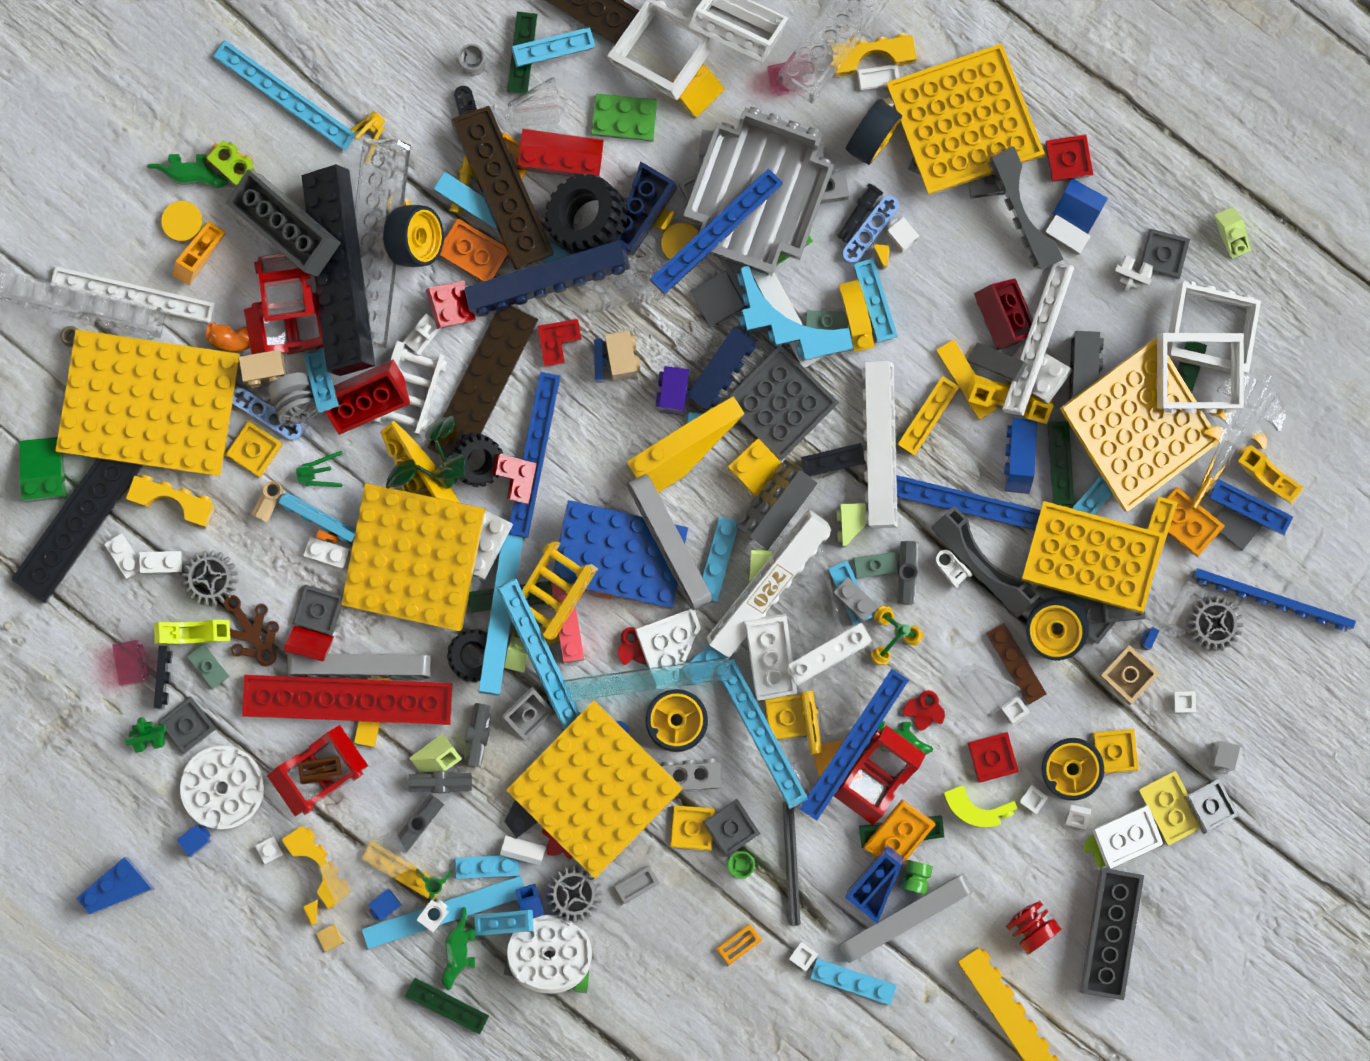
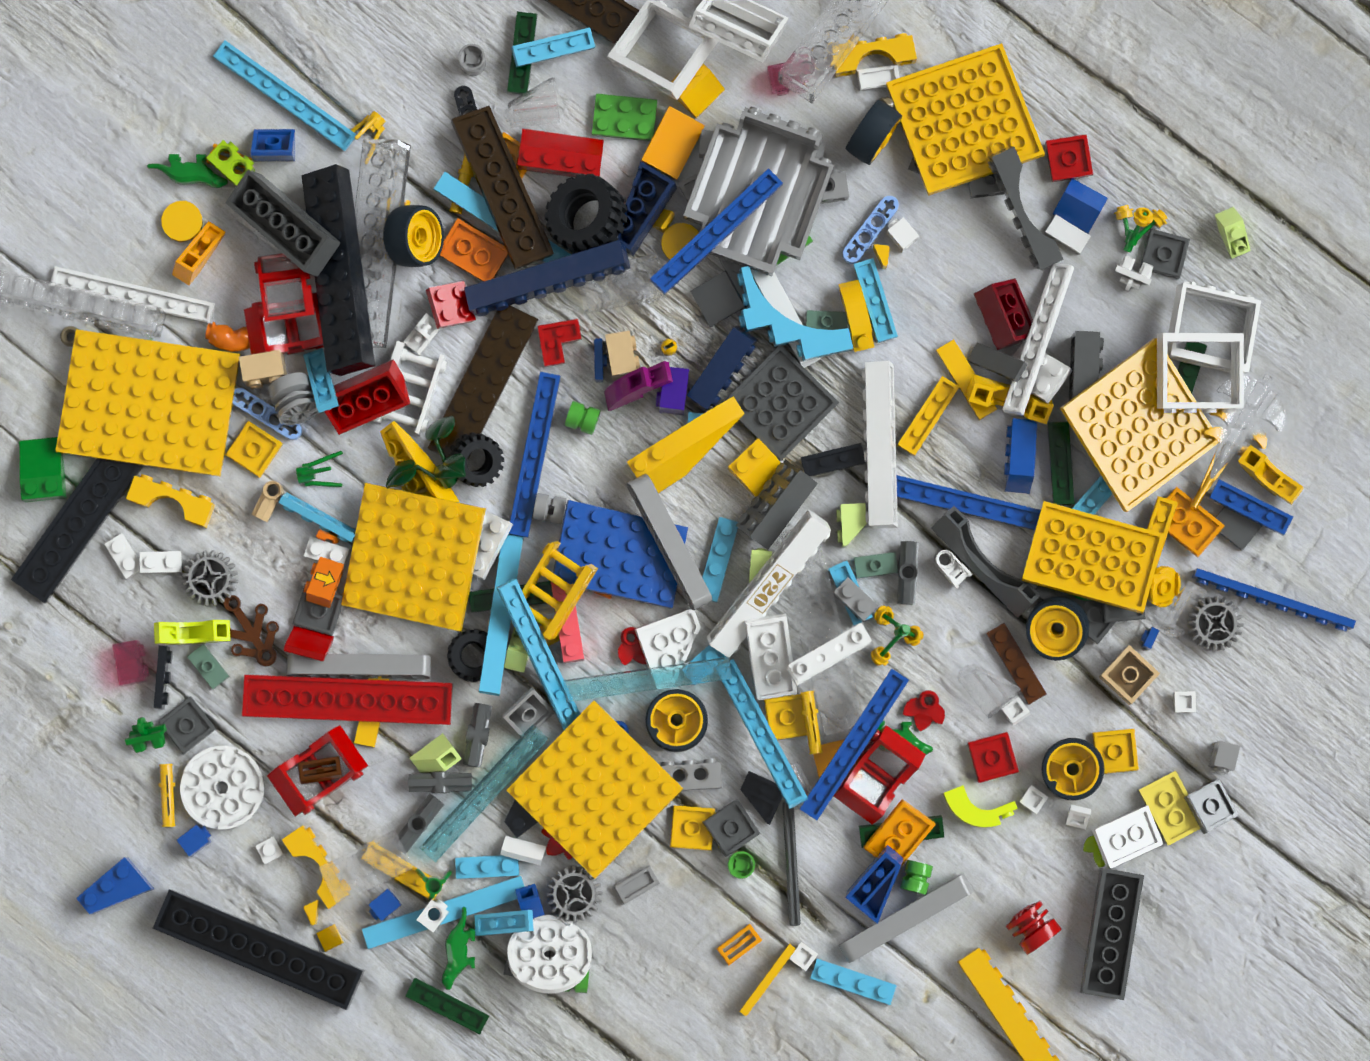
plate [492,454,537,504] -> none
black pin [837,183,883,243] -> none
none -> black brick [152,889,365,1010]
none -> yellow pin [158,764,176,827]
none -> blue slope [251,129,295,161]
none -> orange brick [304,557,344,608]
none -> clear light blue plate [419,724,549,863]
none -> light grey wheel [533,493,566,524]
none -> bright green wheel [565,401,601,435]
none -> magenta slope [604,361,673,411]
none -> light orange tile [640,106,705,180]
none -> yellow hinge [661,339,677,356]
none -> yellow tile [739,944,796,1016]
none -> black wing [740,771,783,825]
none -> yellow plant [1114,205,1167,253]
none -> yellow tile [1148,566,1181,607]

